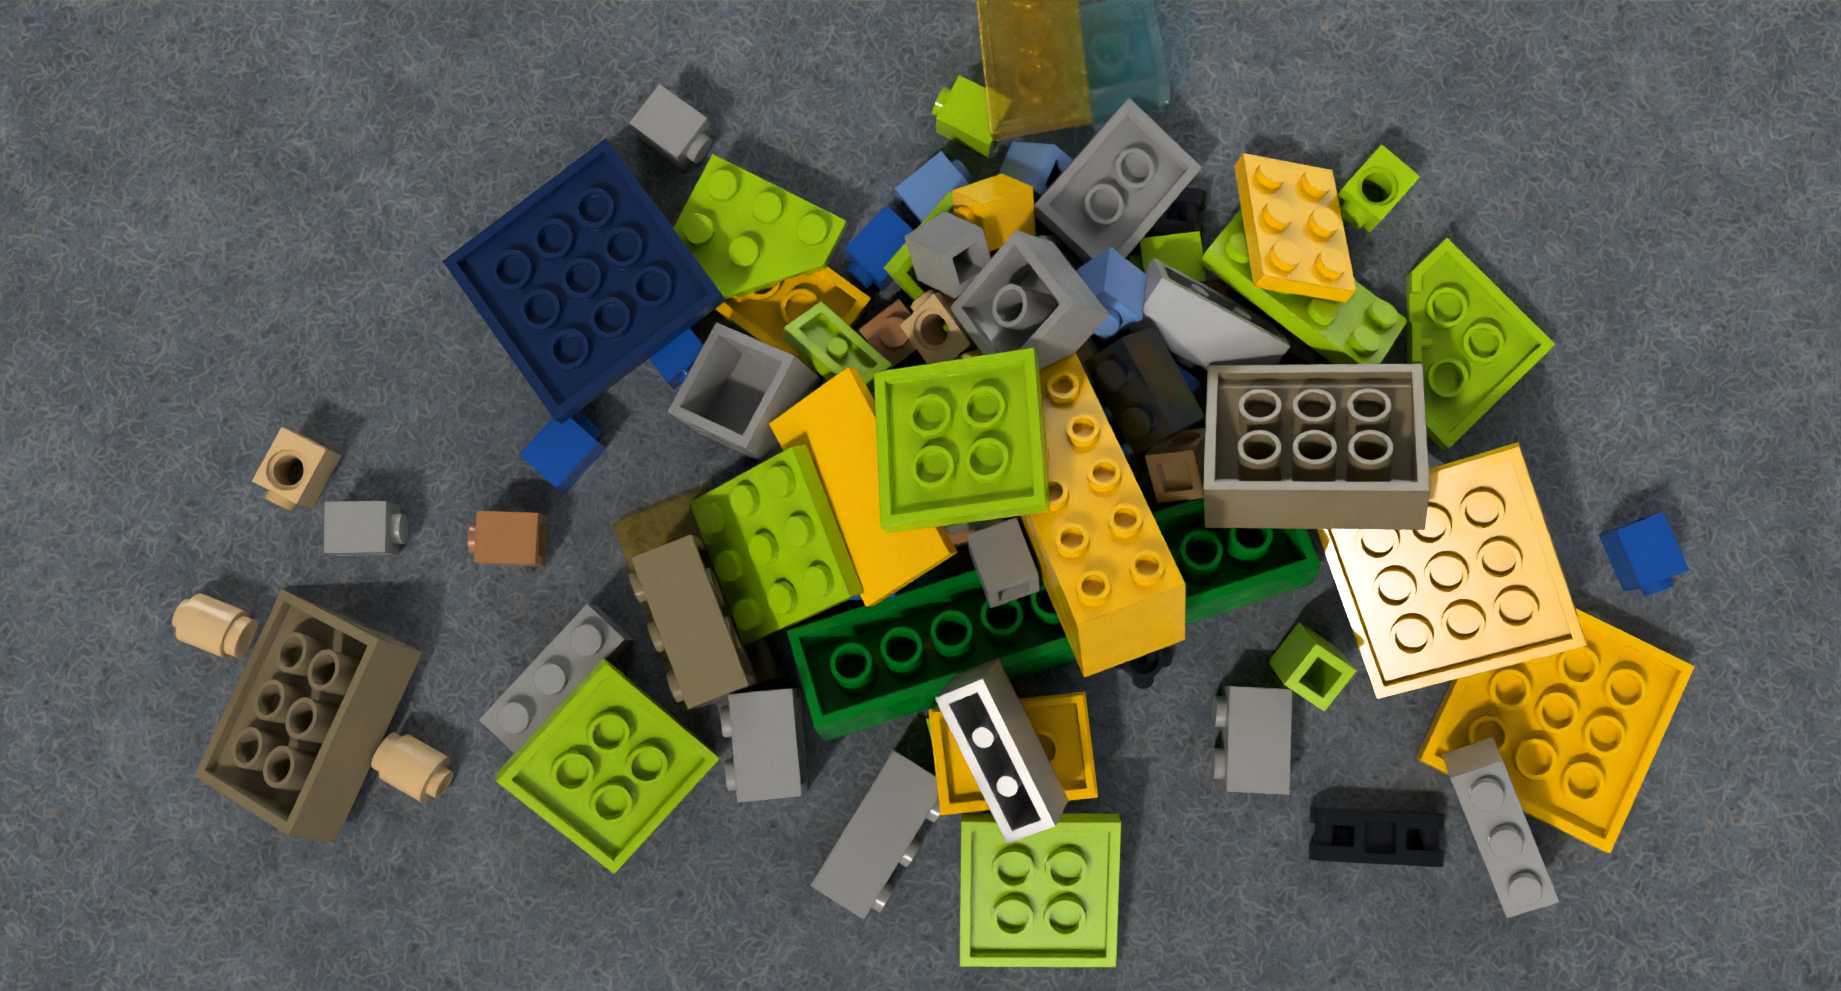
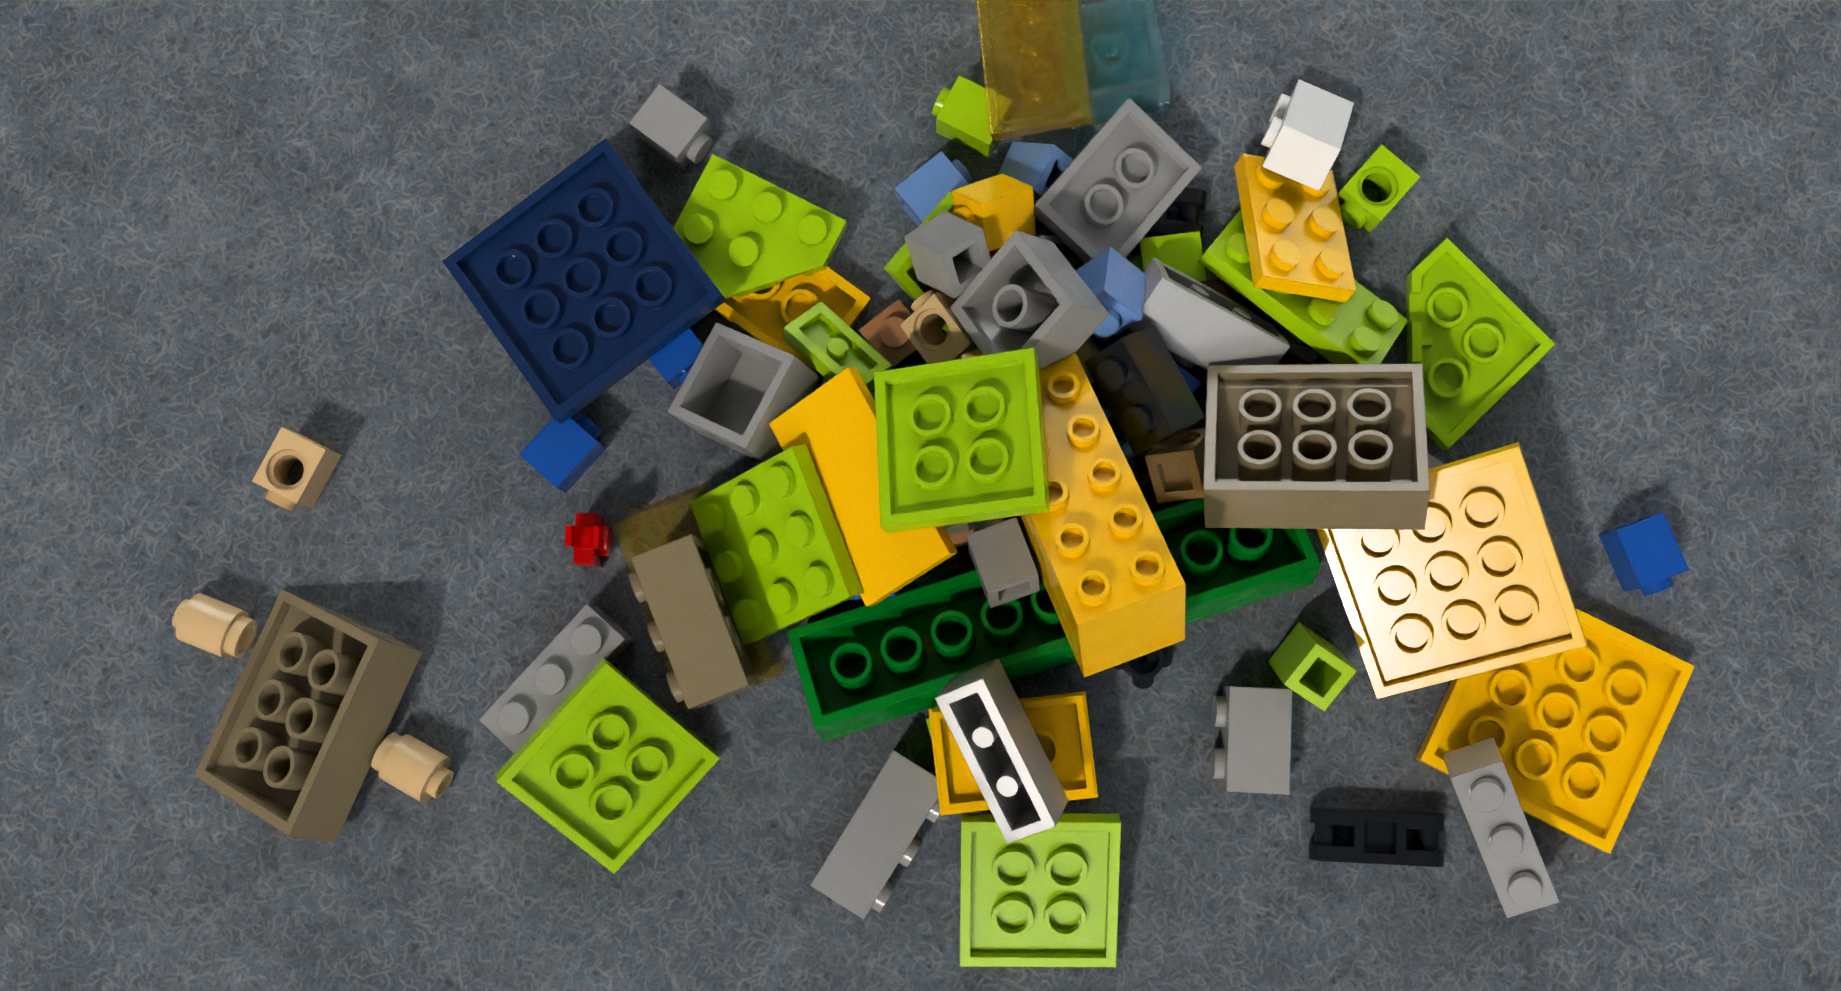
light grey brick [323,501,408,556] -> none
medium nougat brick [468,511,548,567] -> none
light grey piece [720,688,809,803] -> none
blue brick [844,205,913,292] -> none
none -> red plate [564,513,613,568]
none -> white brick [1261,79,1354,191]

